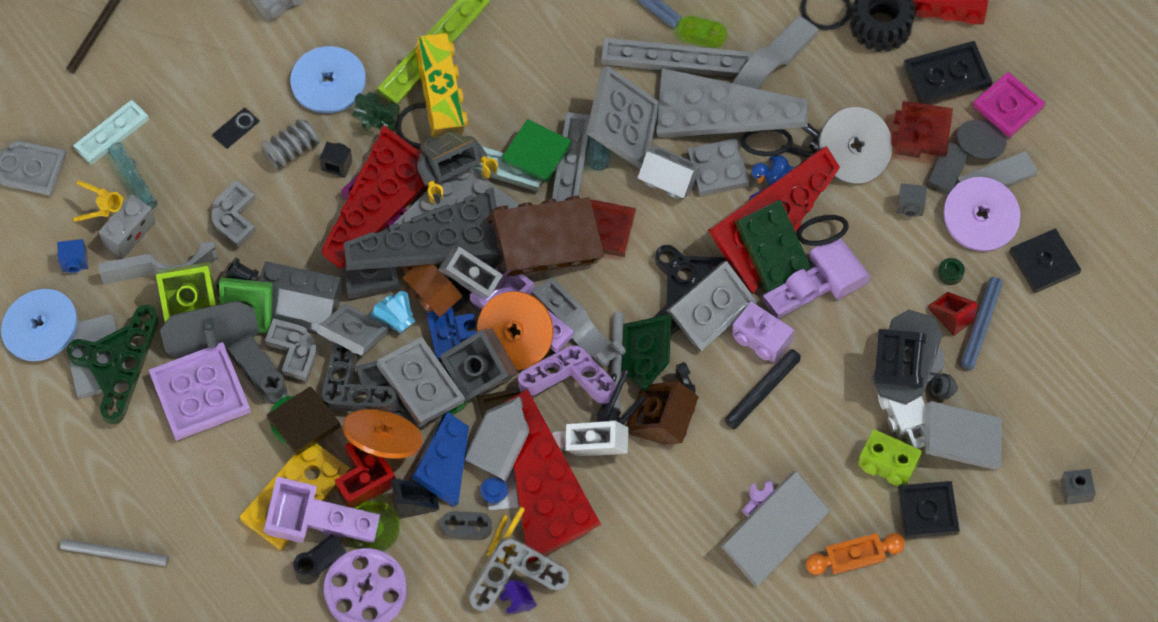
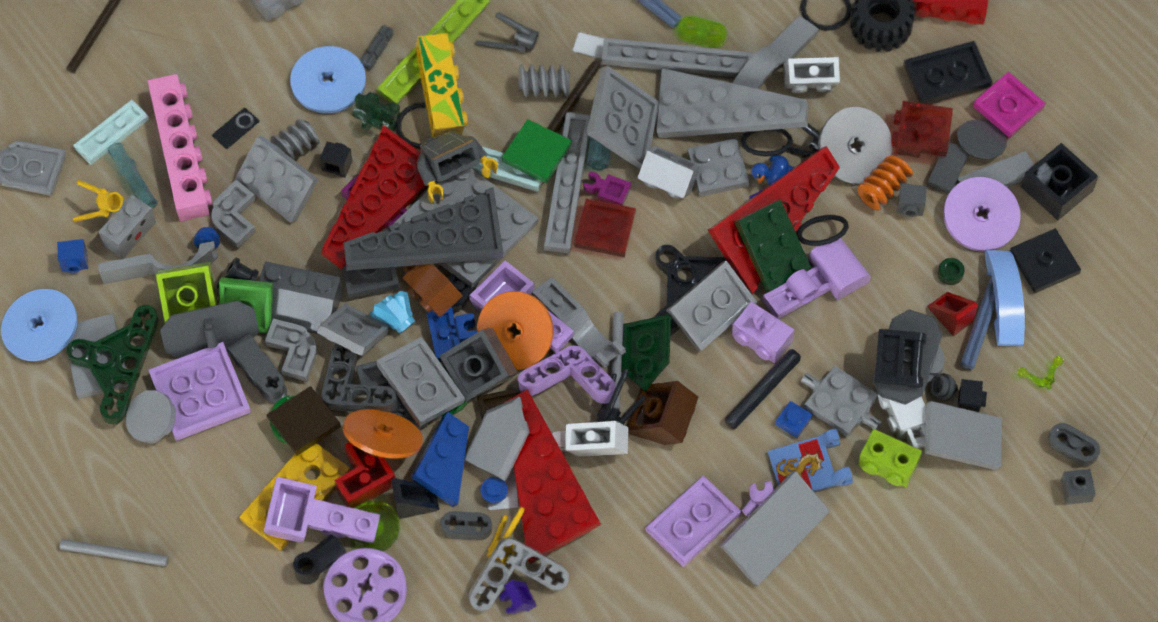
light grey brick [438,247,503,298] -> none
reddish brown panel [486,196,604,278] -> none
black tile [675,362,696,393] -> none
orange plate [805,533,905,575] -> none
black plate [897,481,960,539] -> none
none -> light grey tile [126,390,176,444]
none -> bright pink brick [148,74,212,222]
none -> blue plate [194,227,220,249]
none -> light grey plate [235,136,319,222]
none -> dark grey axle [360,25,393,69]
none -> dark grey plant [475,12,539,53]
none -> light grey piece [519,65,569,97]
none -> dark brown bar [547,61,601,133]
none -> white sticker [573,32,604,59]
none -> magenta plate [583,172,632,208]
none -> lavender tile [645,475,741,567]
none -> medium blue flag [768,429,853,492]
none -> blue plate [775,401,813,439]
none -> white brick [783,57,840,93]
none -> light grey plate [801,366,882,437]
none -> orange piece [857,155,913,211]
none -> black plate [957,379,987,413]
none -> light blue slope [984,250,1025,346]
none -> clear neon green piece [1017,356,1063,390]
none -> black brick [1021,143,1098,221]
none -> dark grey plate [1048,423,1100,466]

